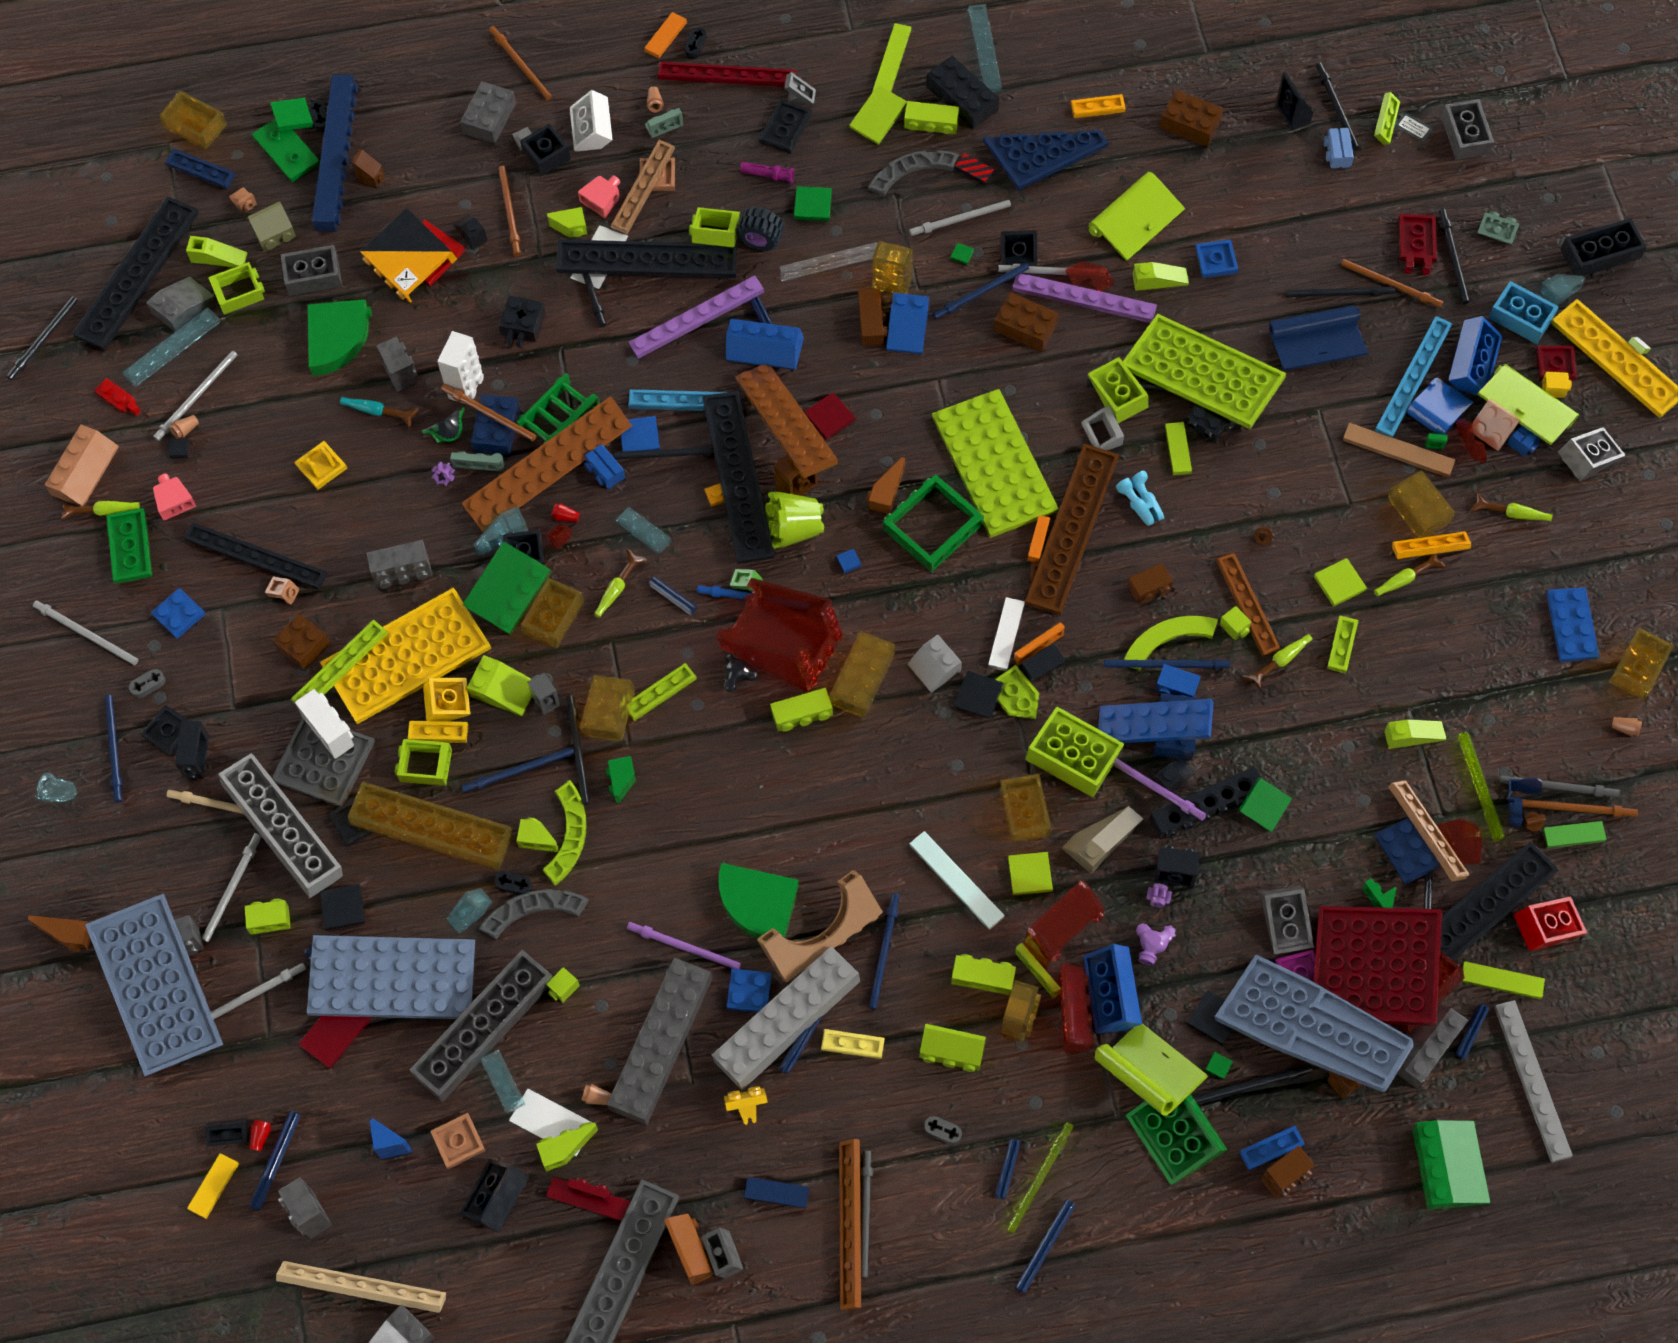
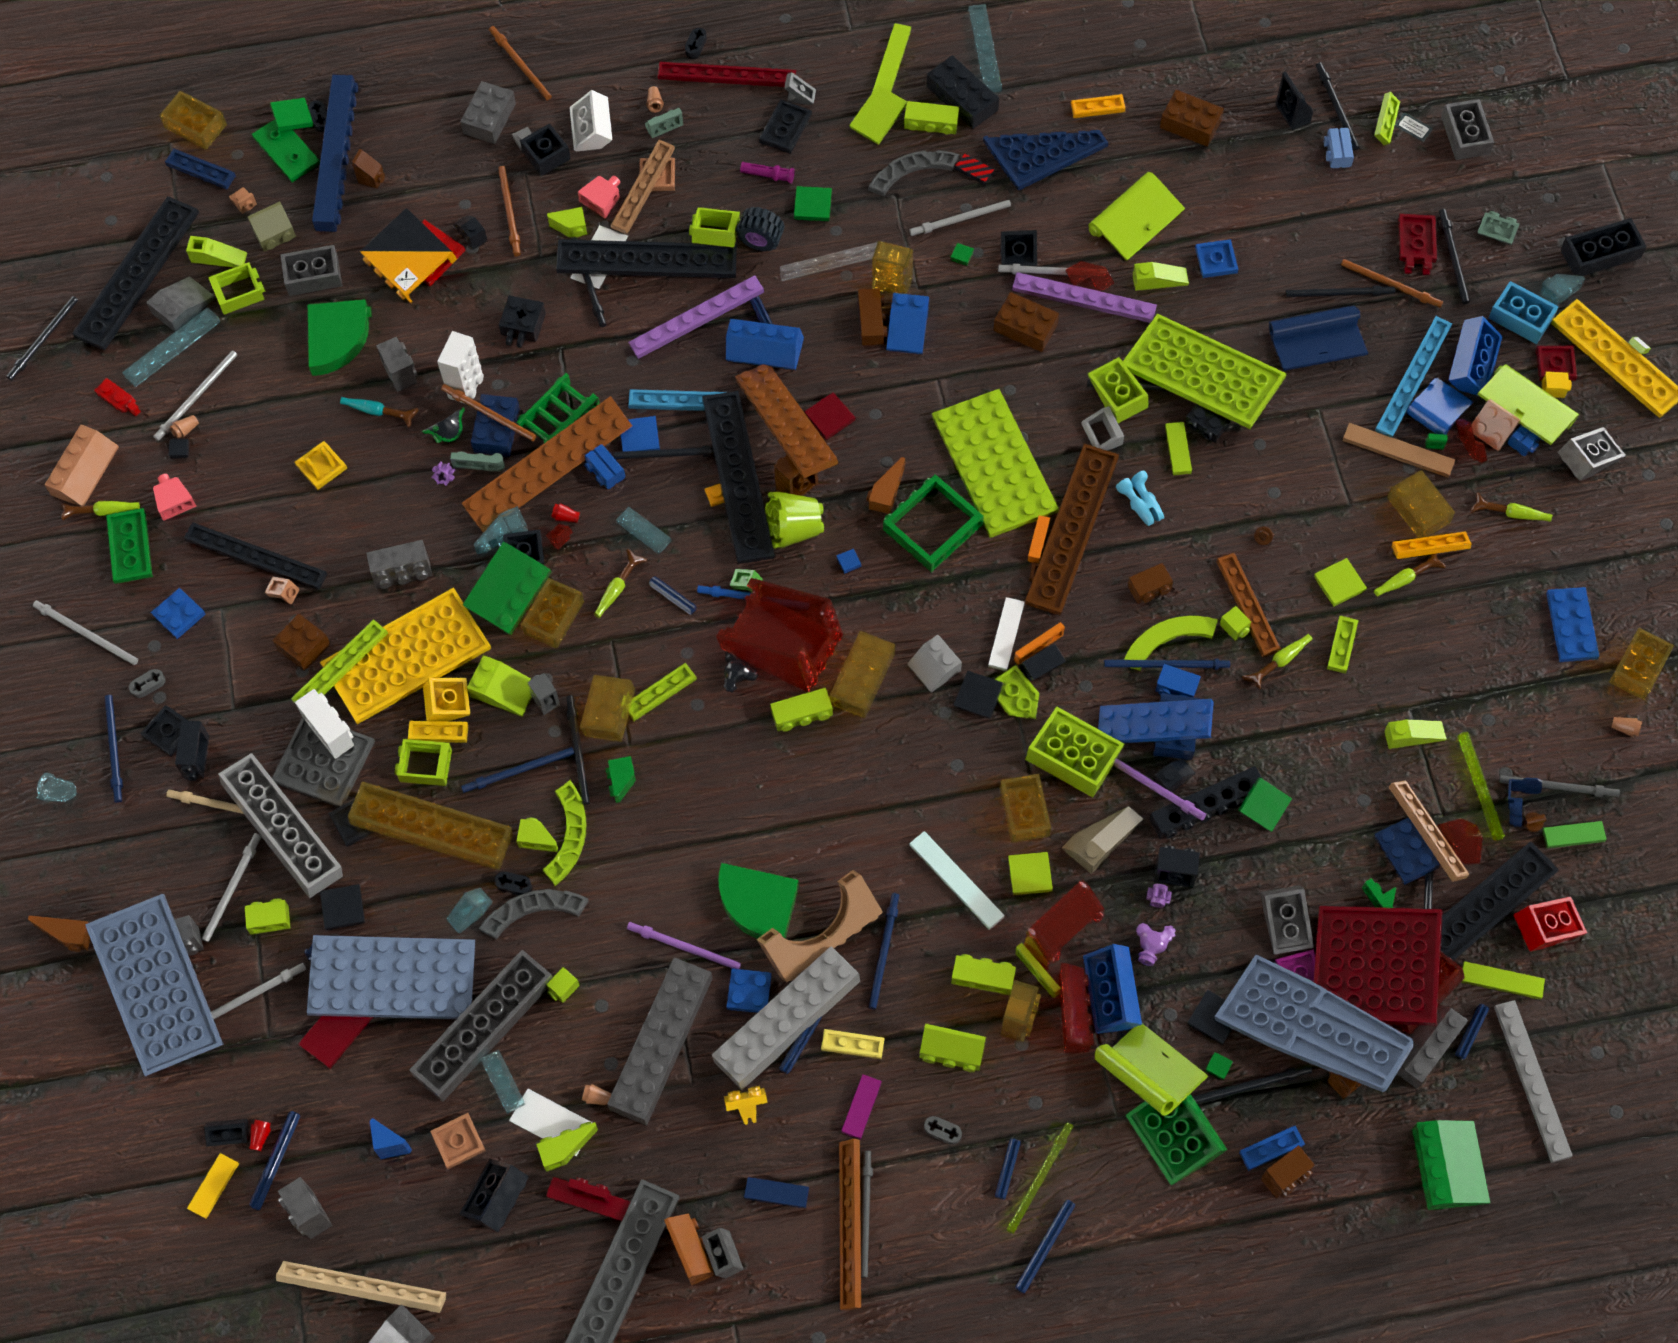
orange tile [644,12,687,59] -> none
dark blue bar [933,263,1029,320] -> none
dark orange bar [1522,799,1638,818] -> none
none -> magenta tile [841,1074,882,1140]

